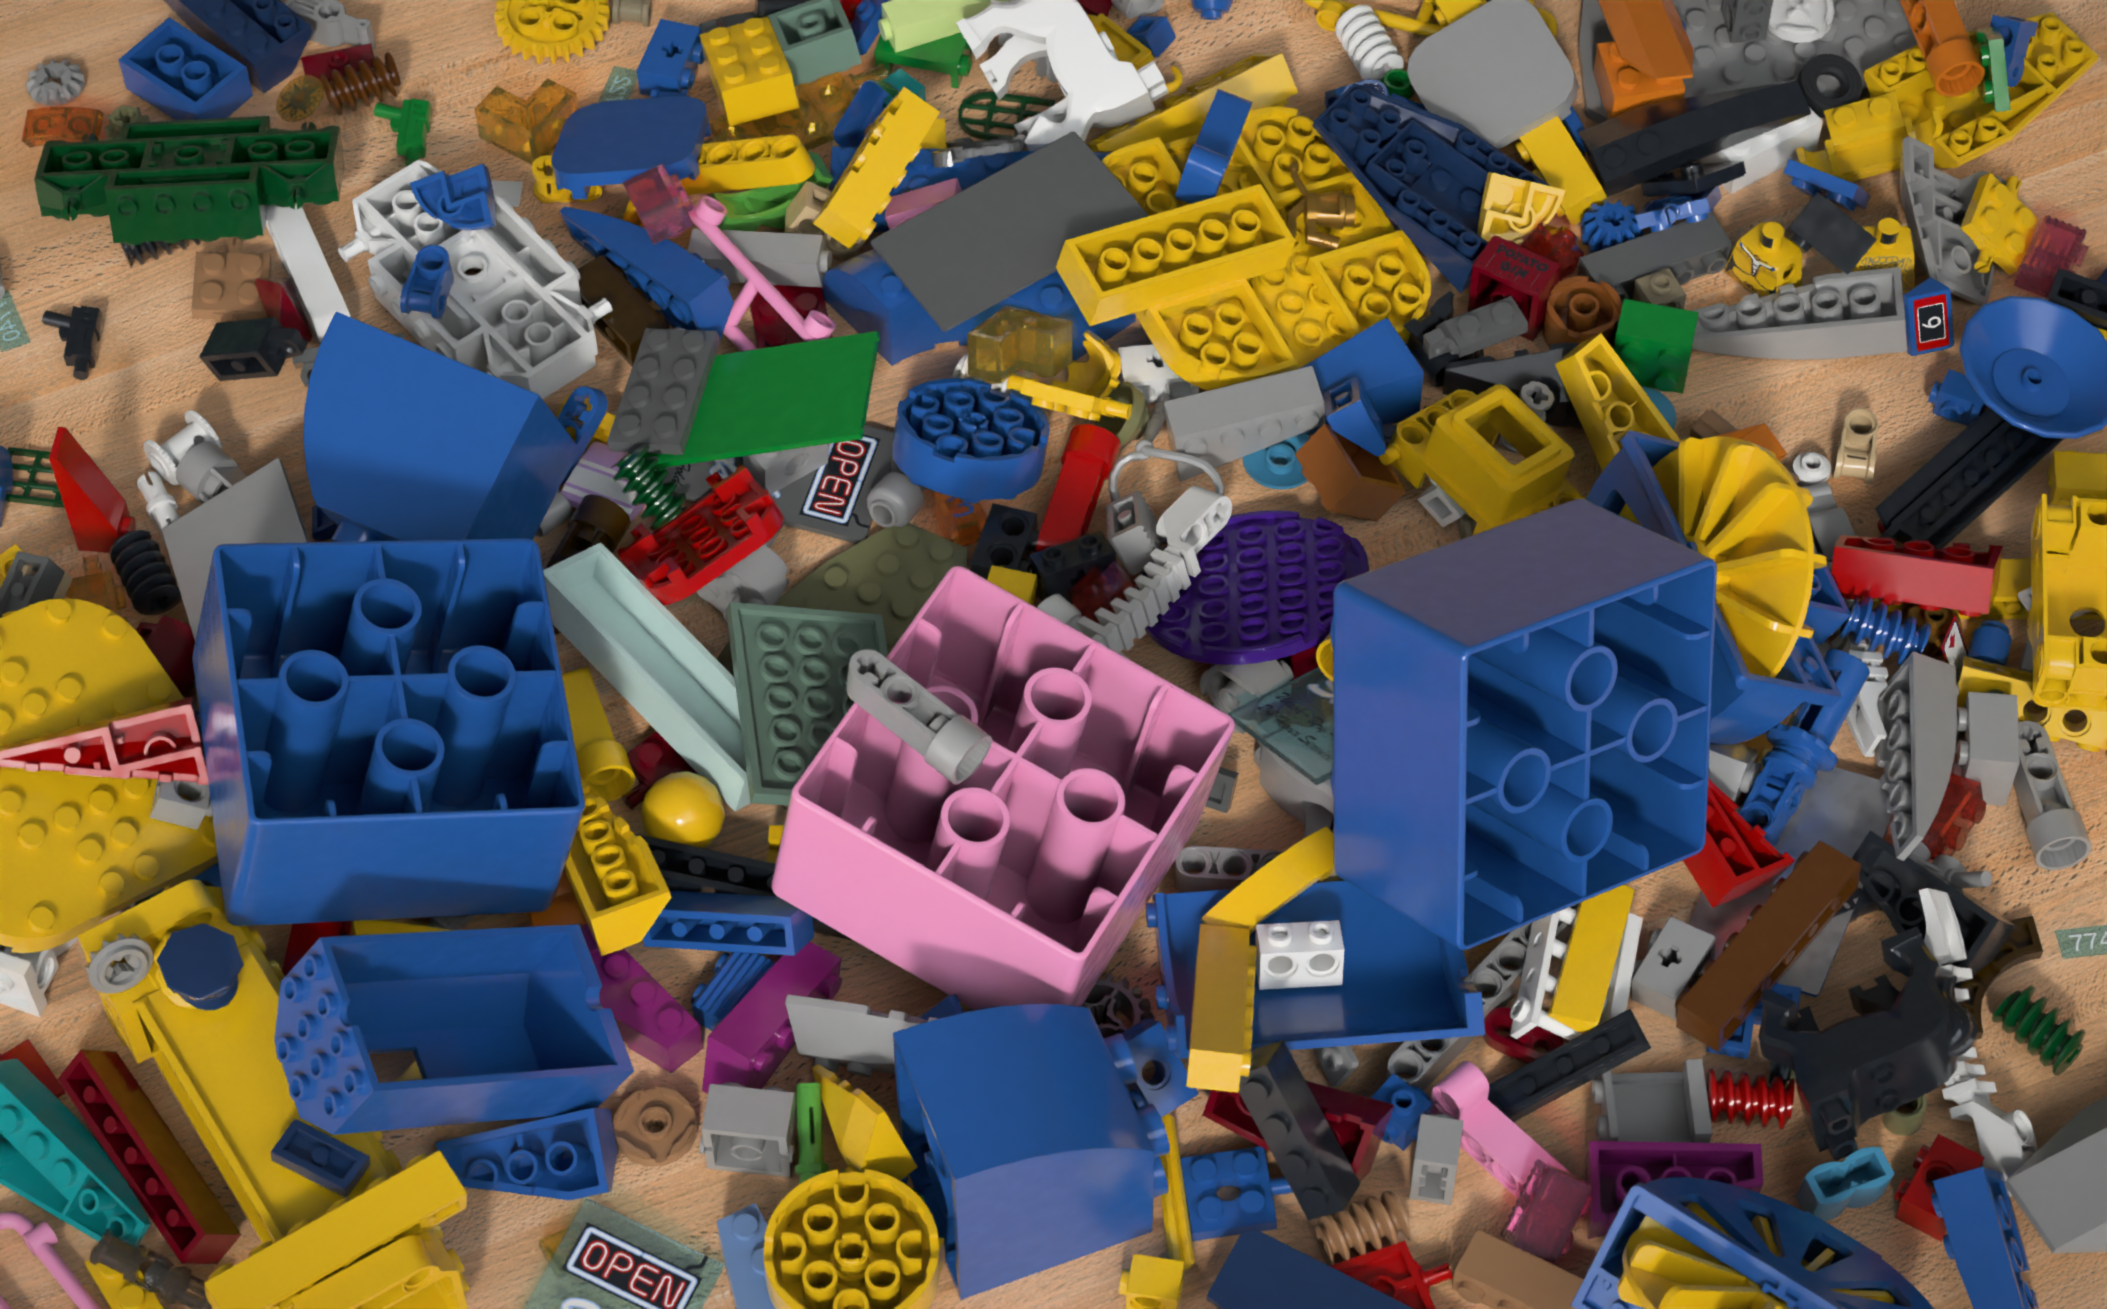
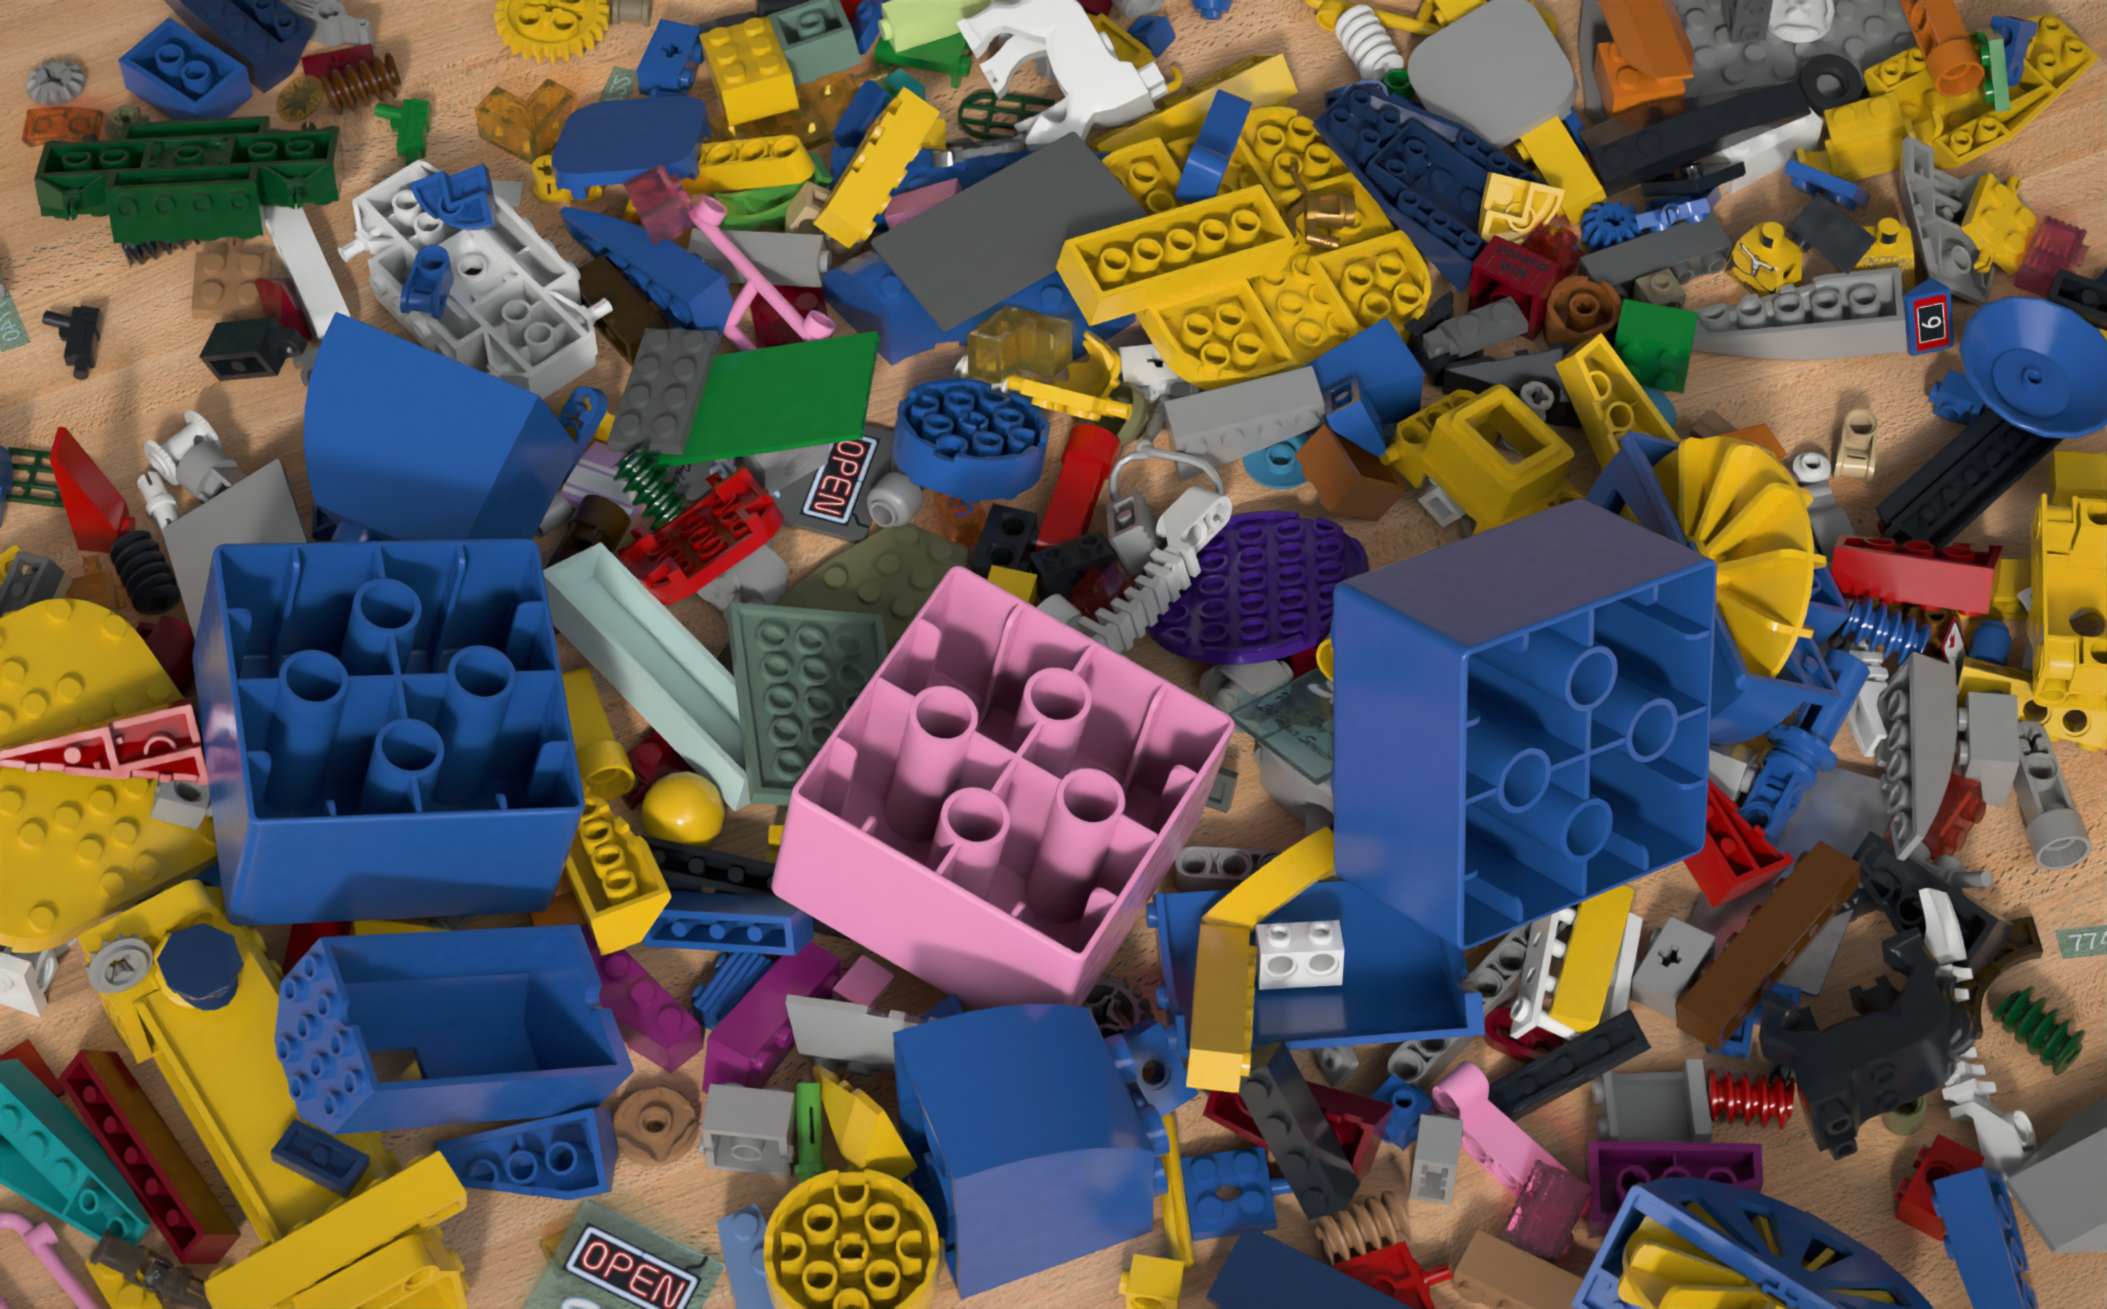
light grey beam [846,649,992,784] -> none
dark azure brick [1795,1147,1895,1222] -> none
none -> bright pink panel [832,954,894,1011]

